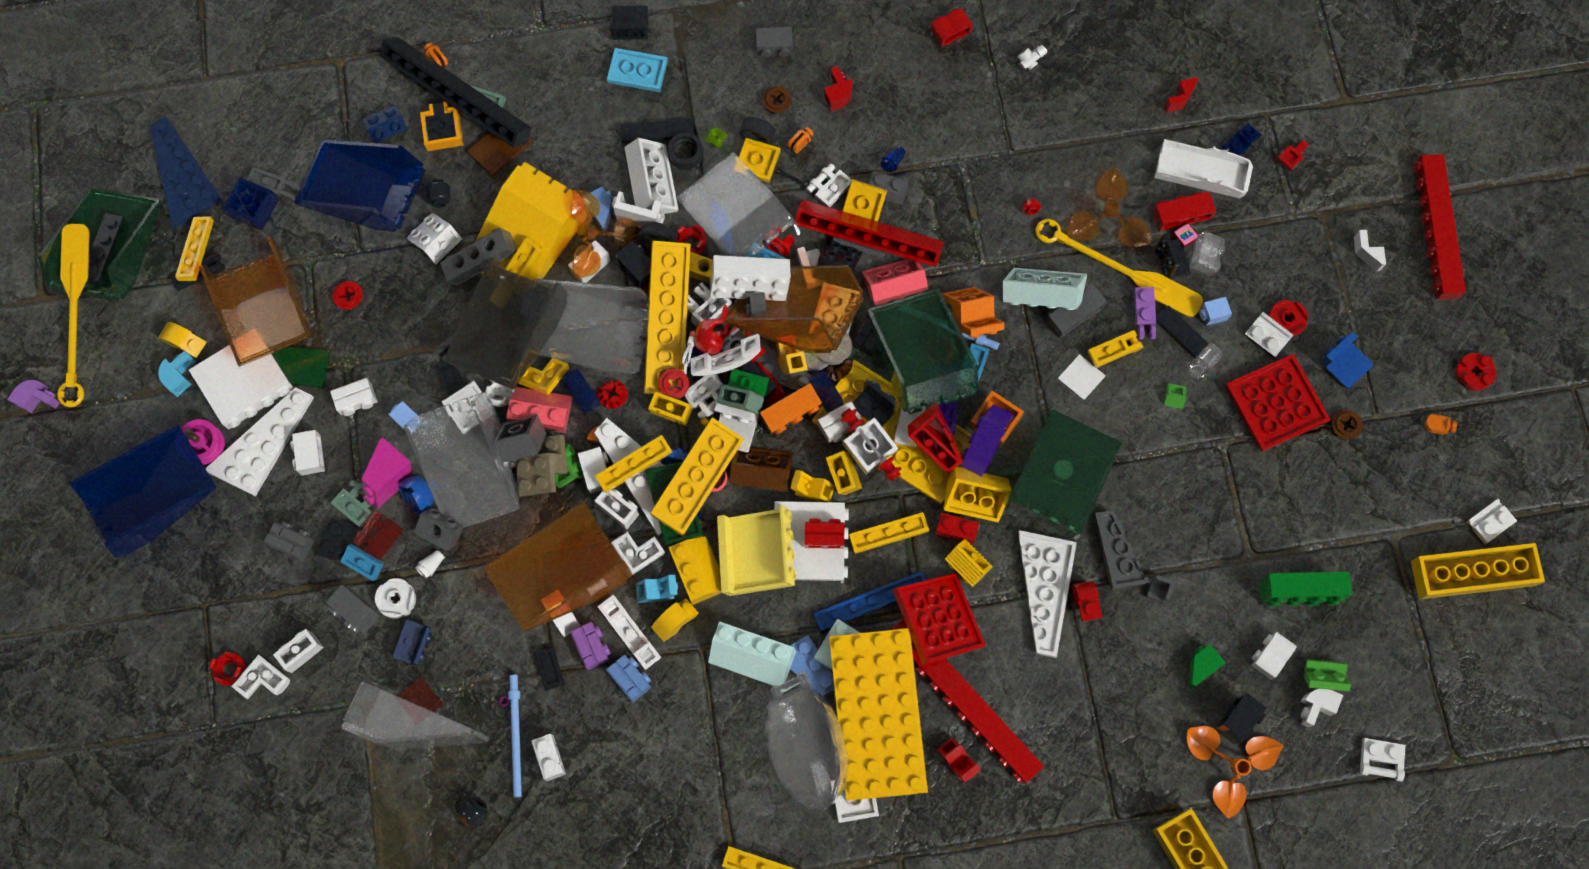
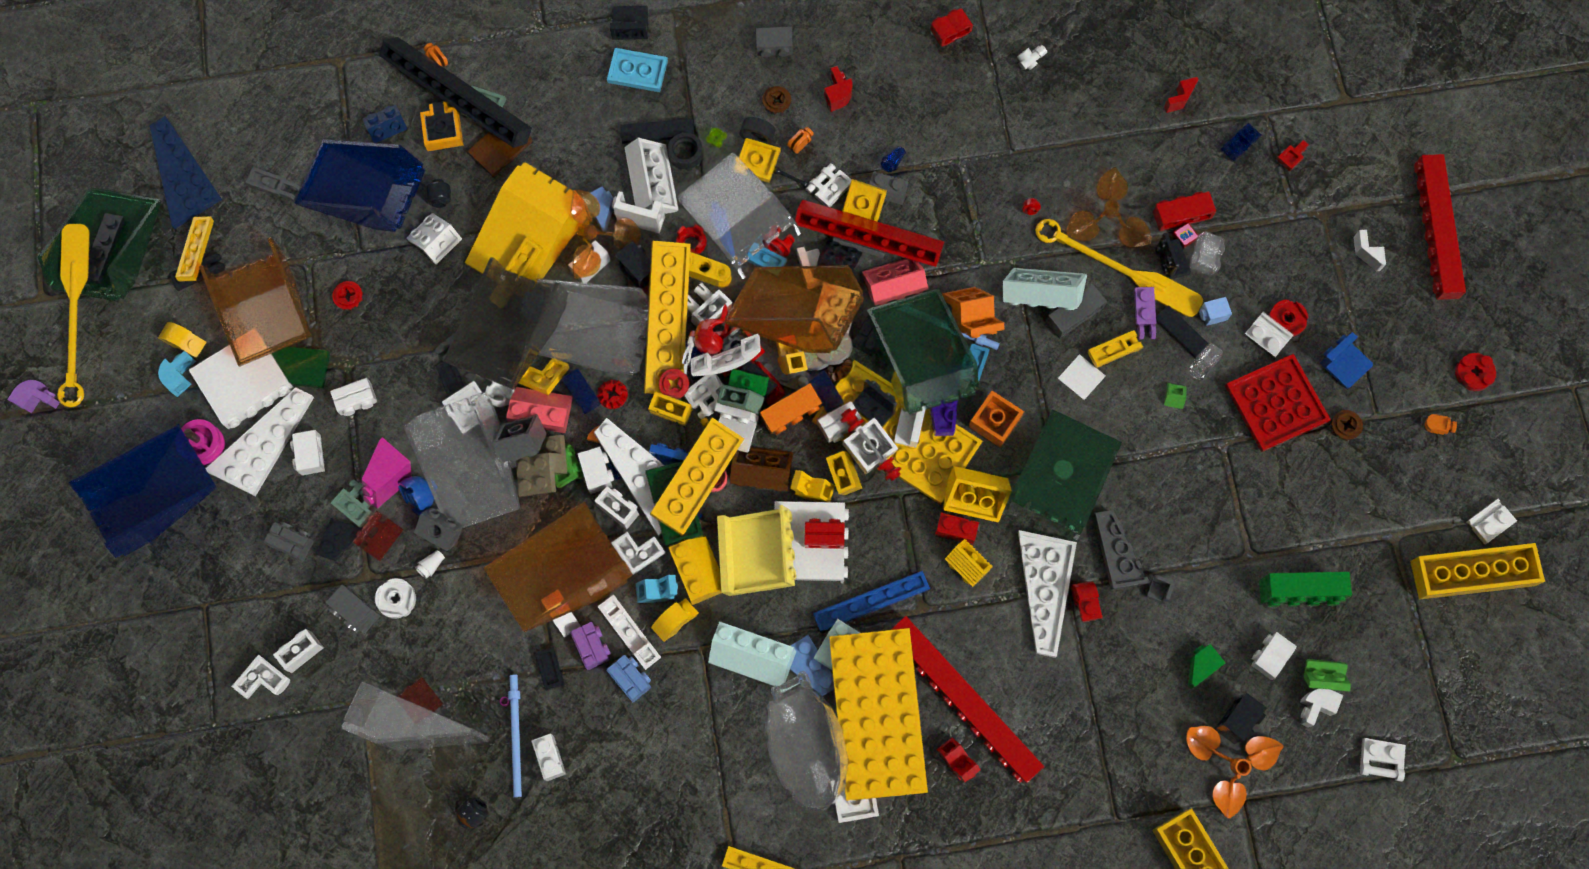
red piece [209,652,246,686] -> none
clear blue brick [222,177,279,231] -> none
dark azure plate [341,544,384,581] -> none
light blue brick [389,401,422,435] -> none
dark blue bracket [391,620,432,665] -> none
dark grey brick [440,228,517,286] -> none
yellow plate [595,435,673,493] -> none
black tyre [637,222,674,257] -> none
white brick [710,255,791,301] -> none
dark grey brick [745,292,767,323] -> none
yellow plate [849,512,929,554] -> none
red plate [893,573,986,666] -> none
red wedge [907,402,962,474] -> none
dark purple wedge [961,404,1014,477] -> none
white piece [1154,139,1253,198] -> none

